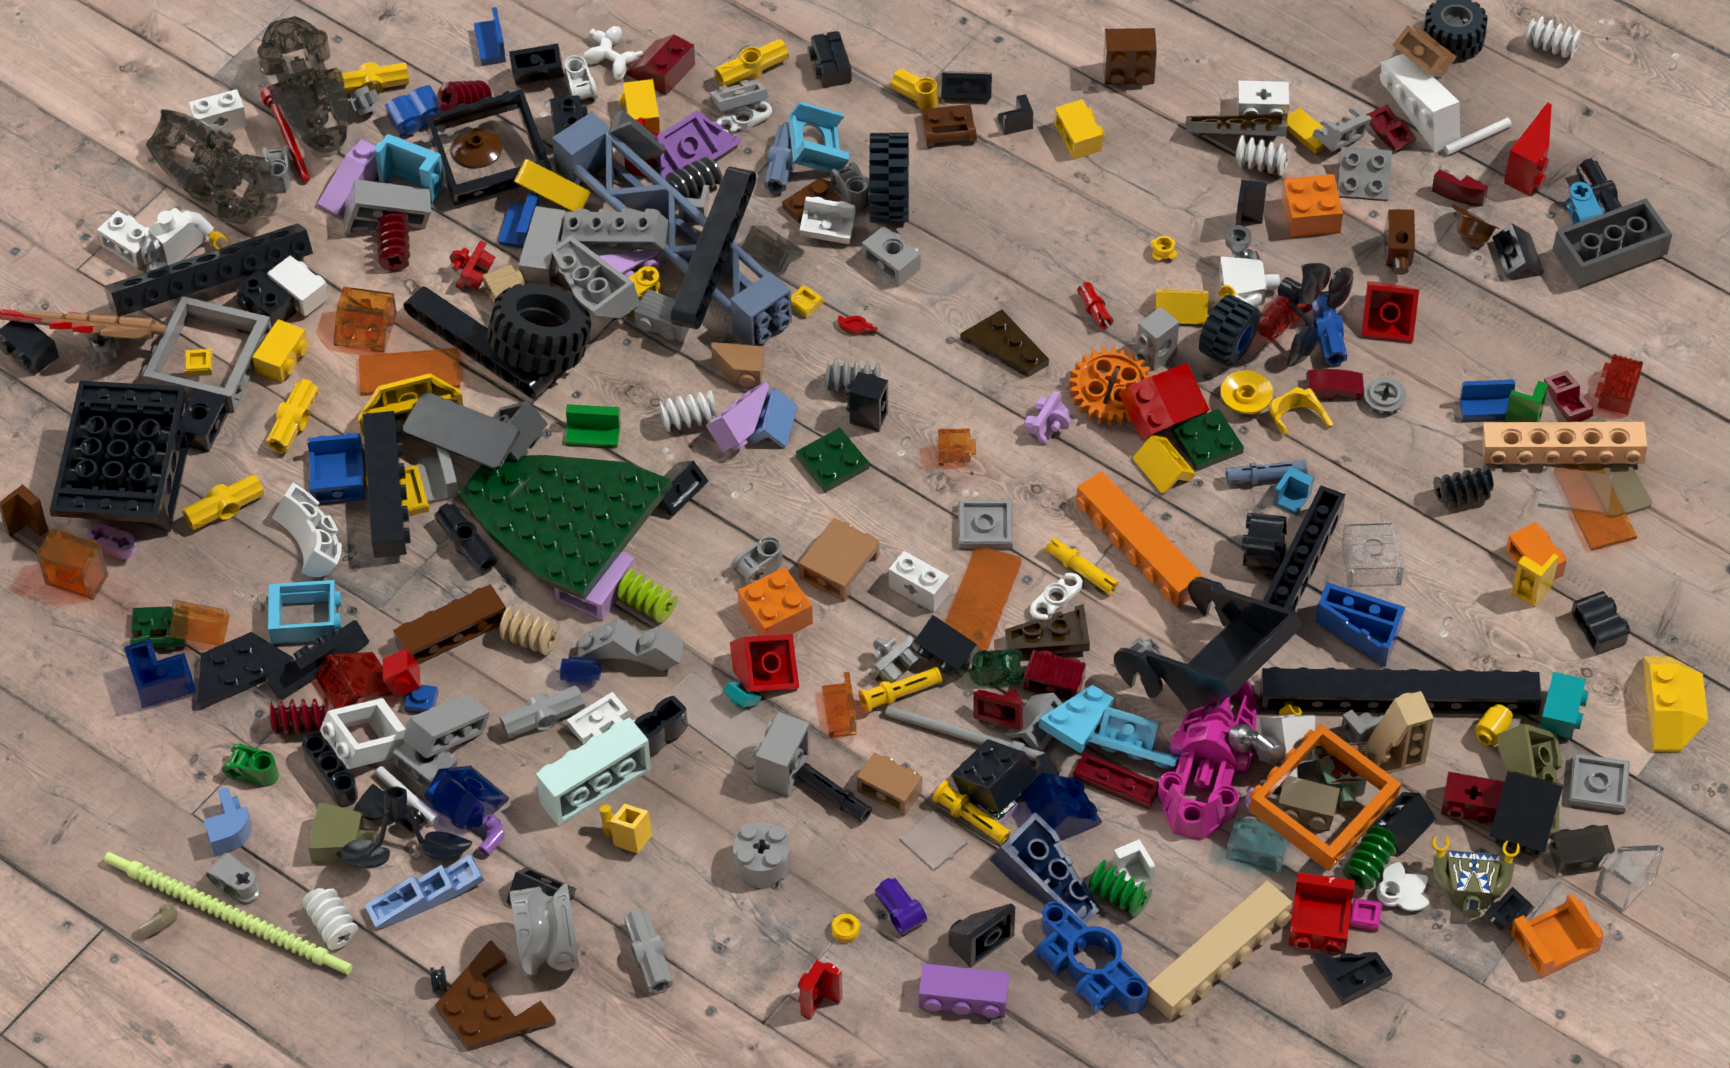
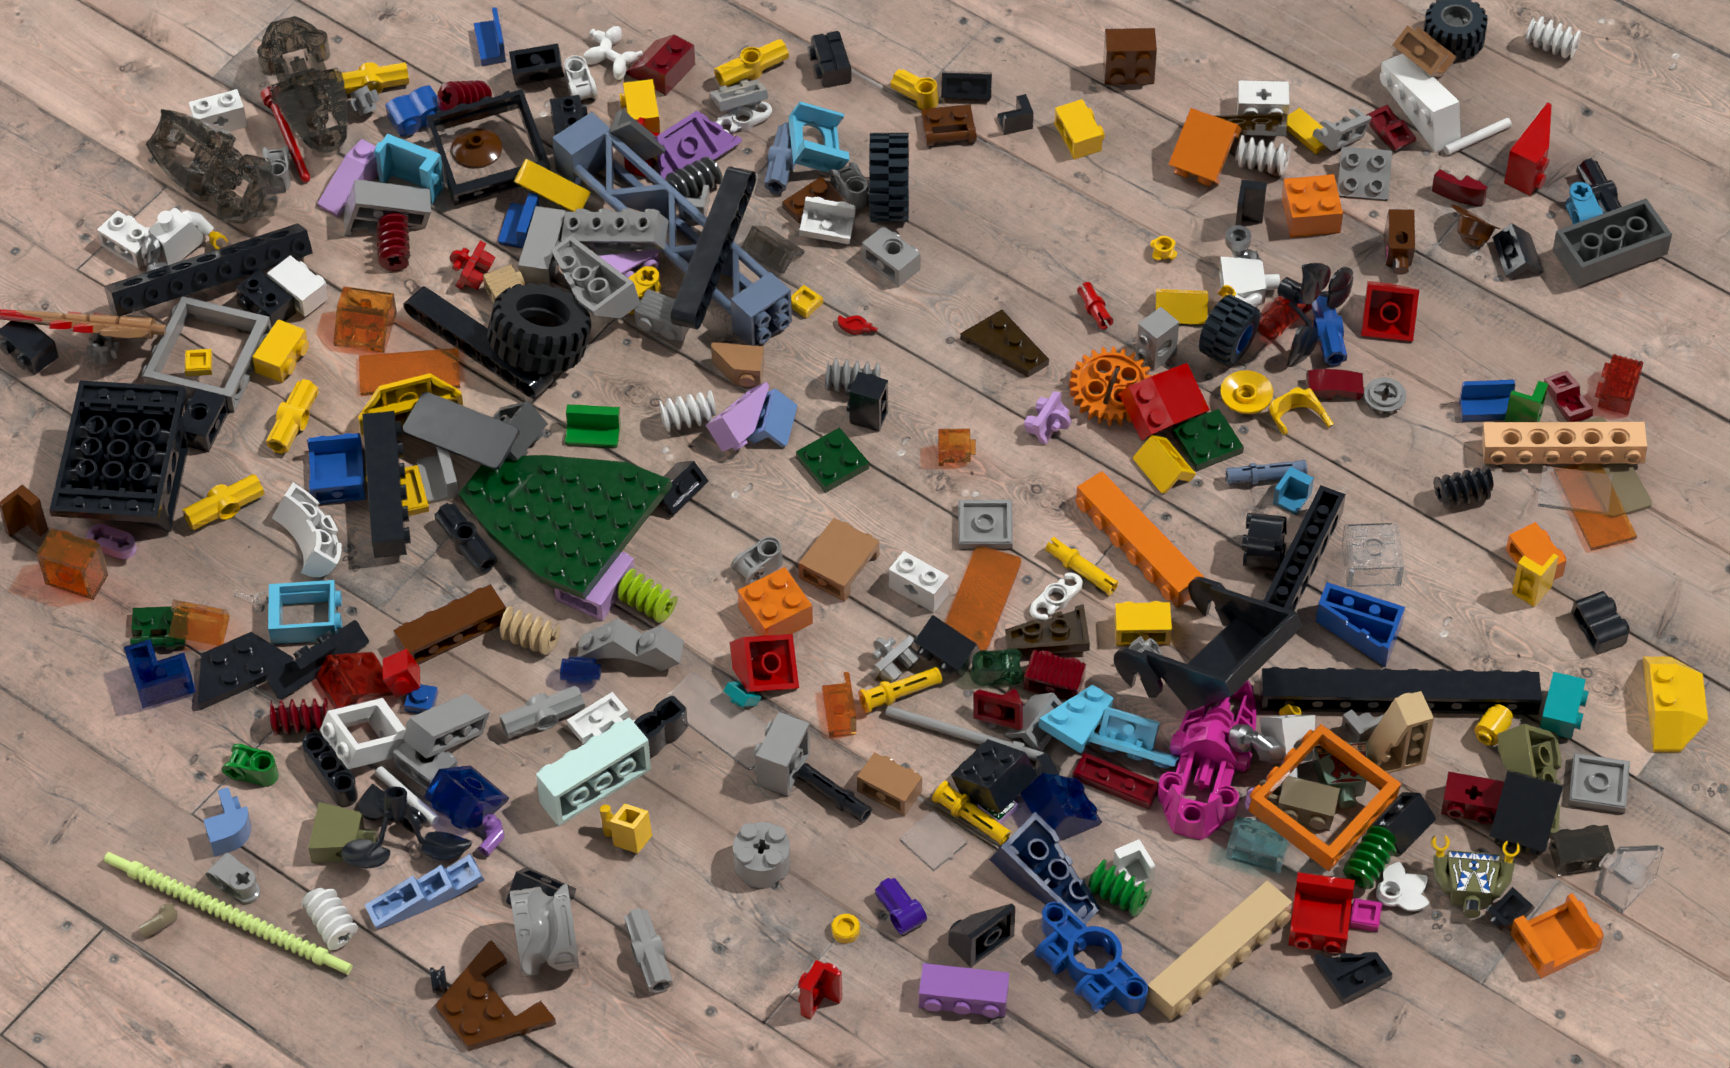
none -> yellow brick [1114,601,1172,646]
none -> orange panel [1169,108,1241,187]

